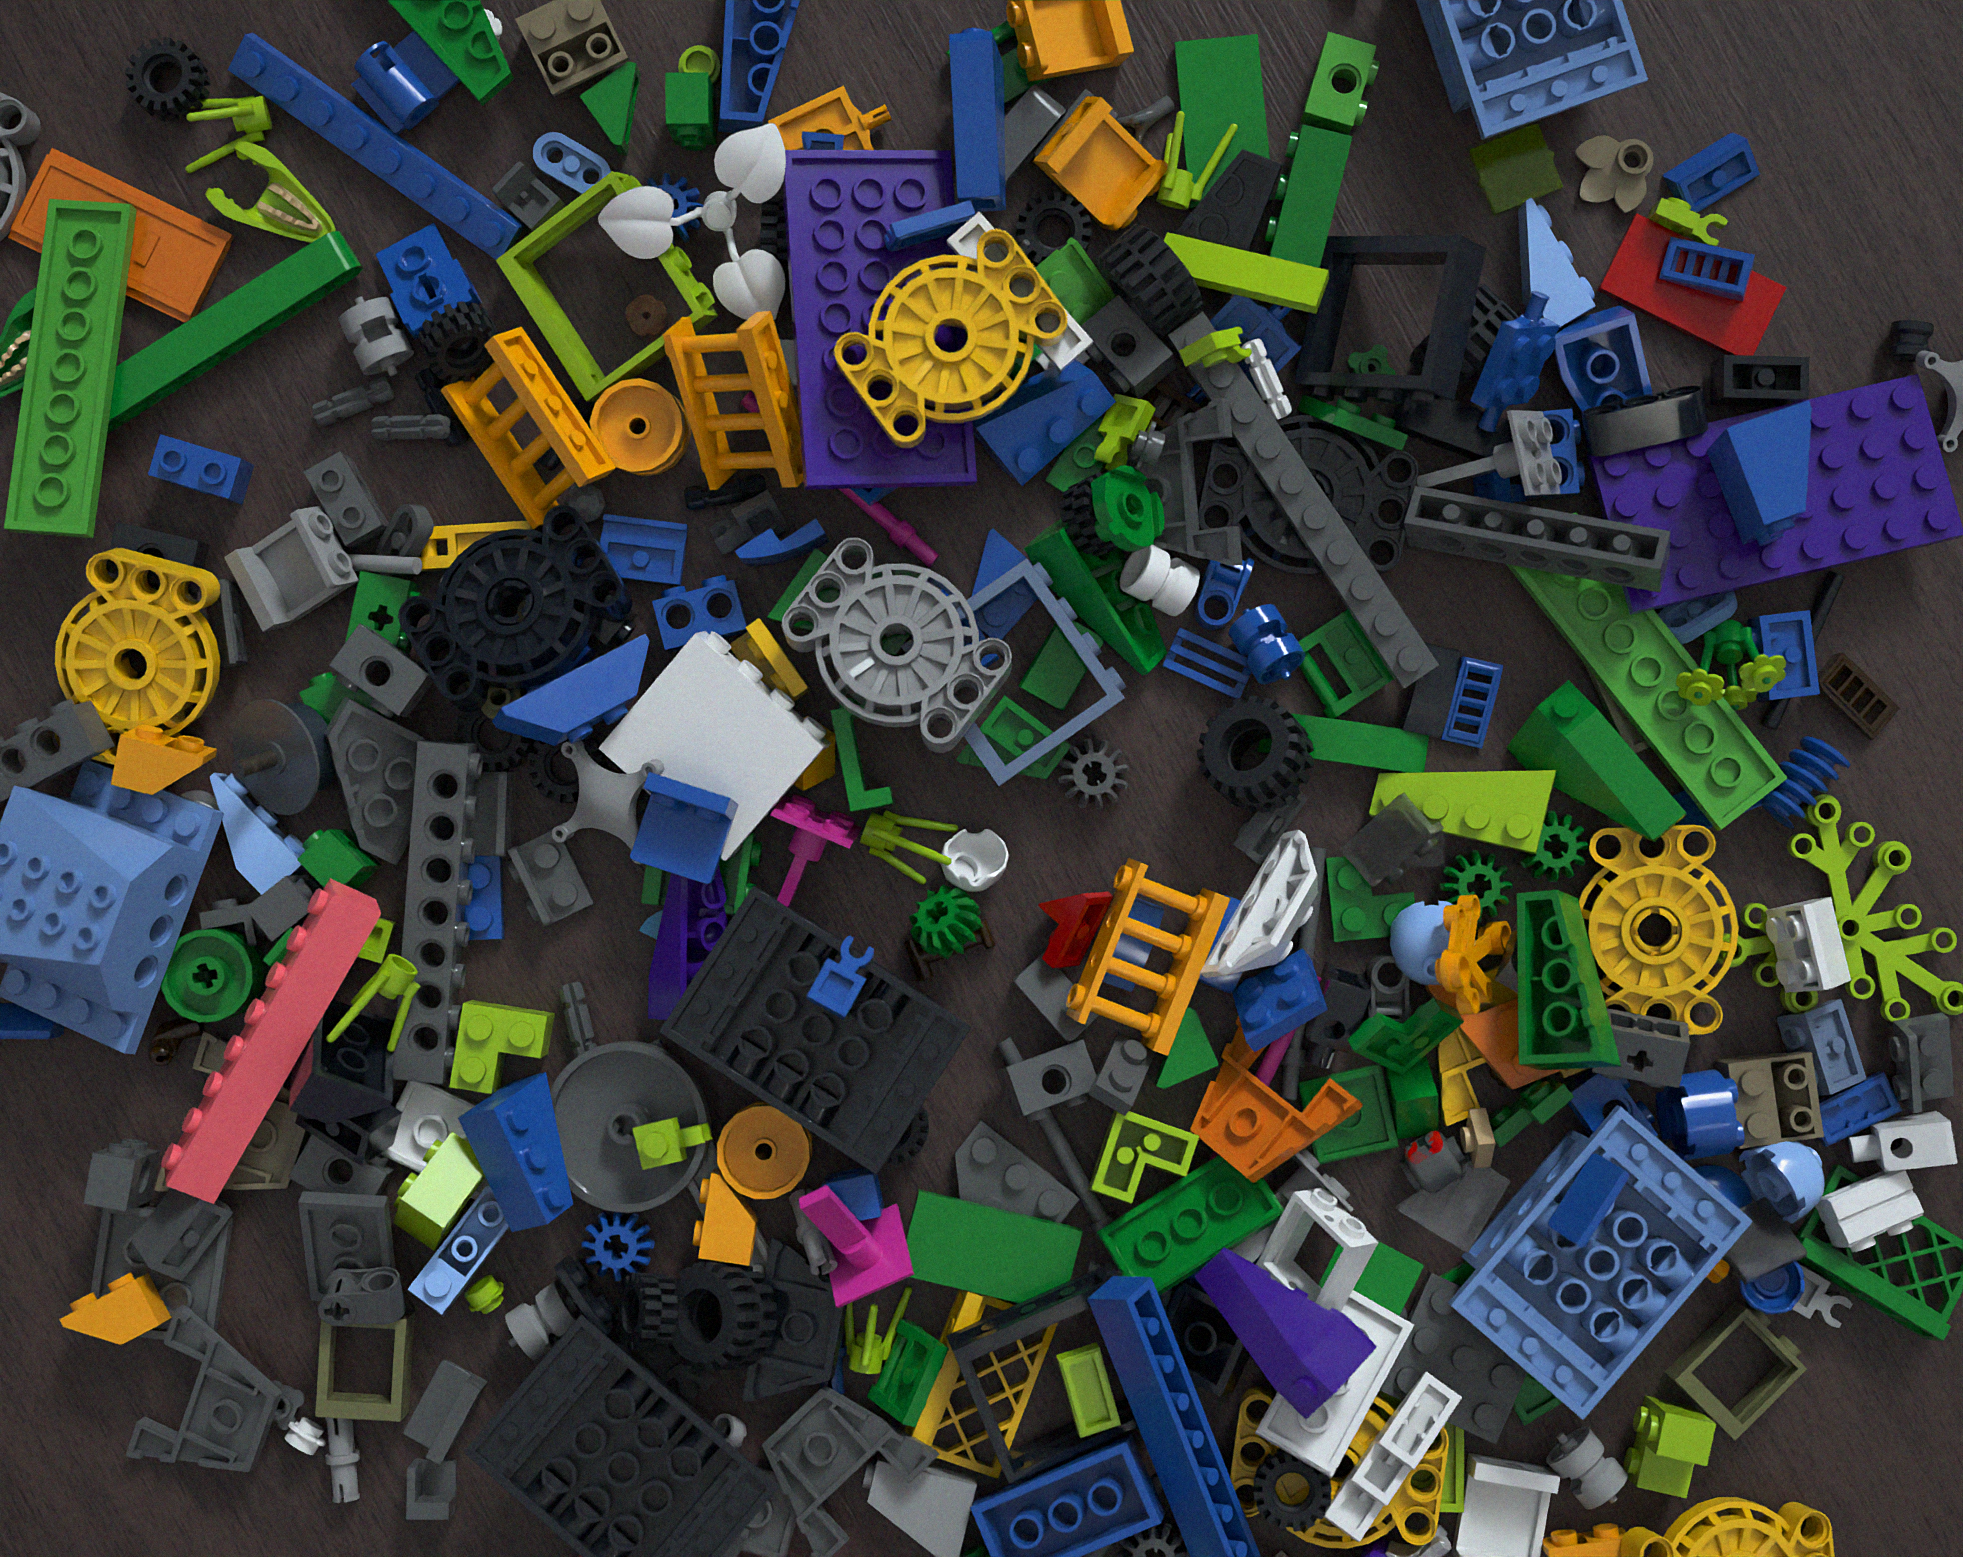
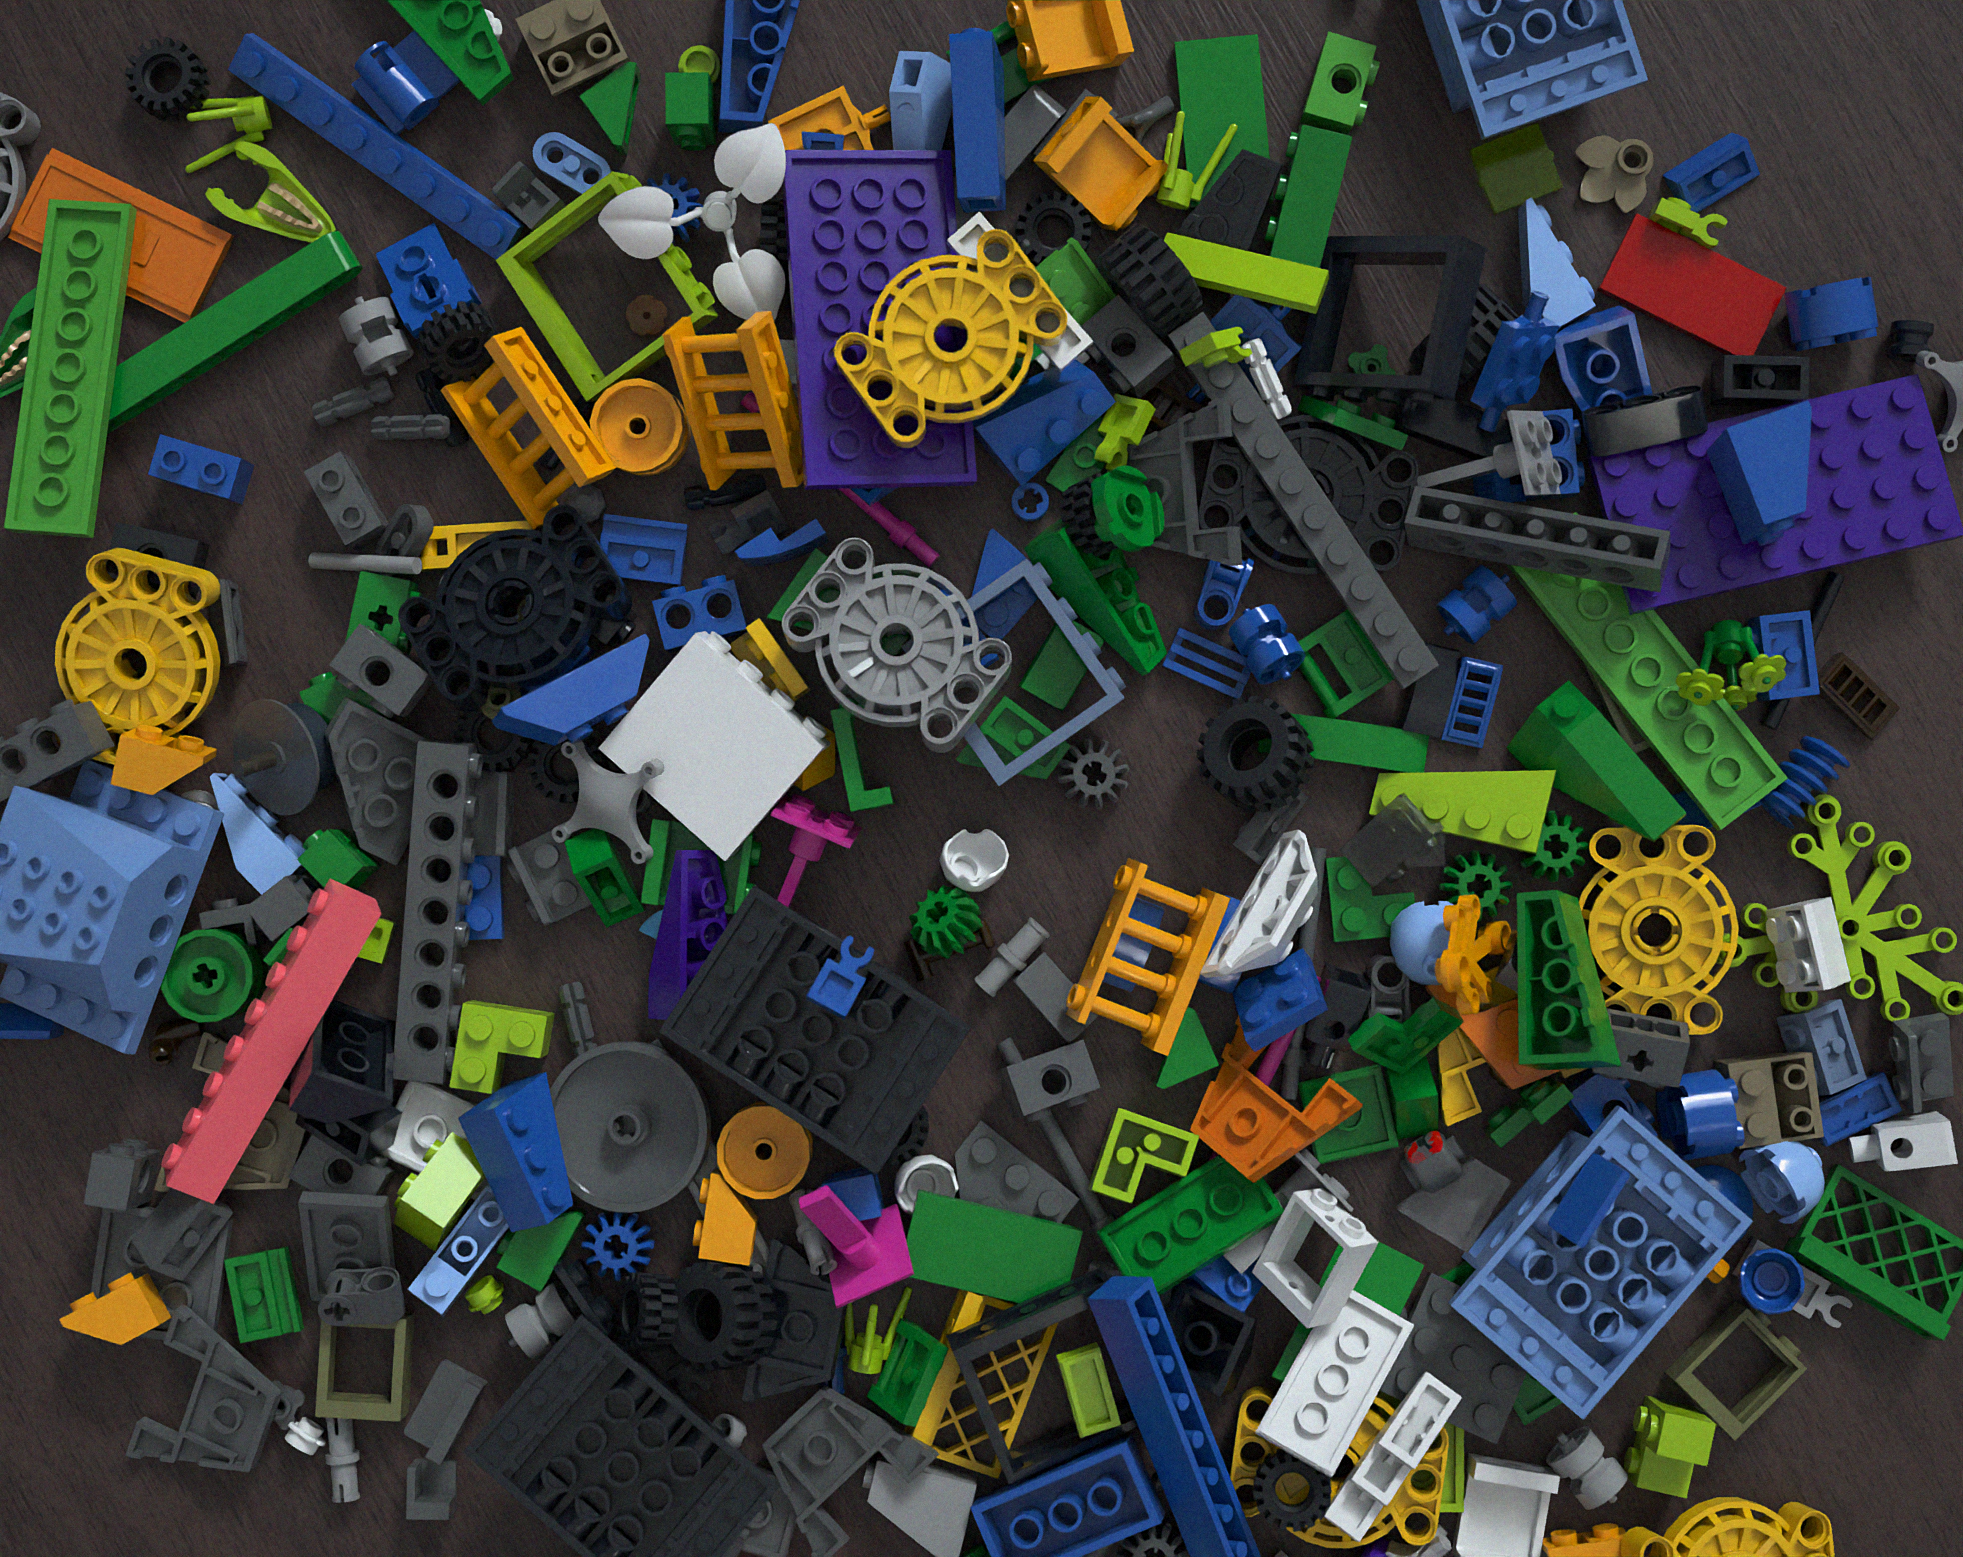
light grey panel [224,506,359,632] -> none
lime plant [327,954,420,1052] -> none
blue bracket [630,772,739,885] -> none
lime plate [632,1117,712,1170] -> none
lime plant [860,810,958,885] -> none
blue tile [883,200,976,252] -> none
red slope [1038,891,1114,968] -> none
dark grey plate [1088,1031,1155,1116] -> none
white wheel [1120,544,1200,616] -> none
dark grey plate [1131,421,1165,470] -> none
dark purple wedge [1195,1247,1377,1420] -> none
tan plate [1460,1108,1495,1169] -> none
medium blue plate [1658,591,1738,644] -> none
blue slope [1659,237,1755,301] -> none
clear smoke piece [1721,1196,1808,1285] -> none
white brick [1816,1170,1924,1252] -> none
none -> green plate [224,1246,304,1343]
none -> green slope [496,1208,588,1292]
none -> green slope [564,828,645,928]
none -> light blue slope [889,51,953,150]
none -> white hair [894,1155,959,1214]
none -> light grey pin [974,917,1050,997]
none -> blue bush [1011,482,1049,522]
none -> blue wheel [1436,565,1517,645]
none -> blue brick [1784,276,1879,351]

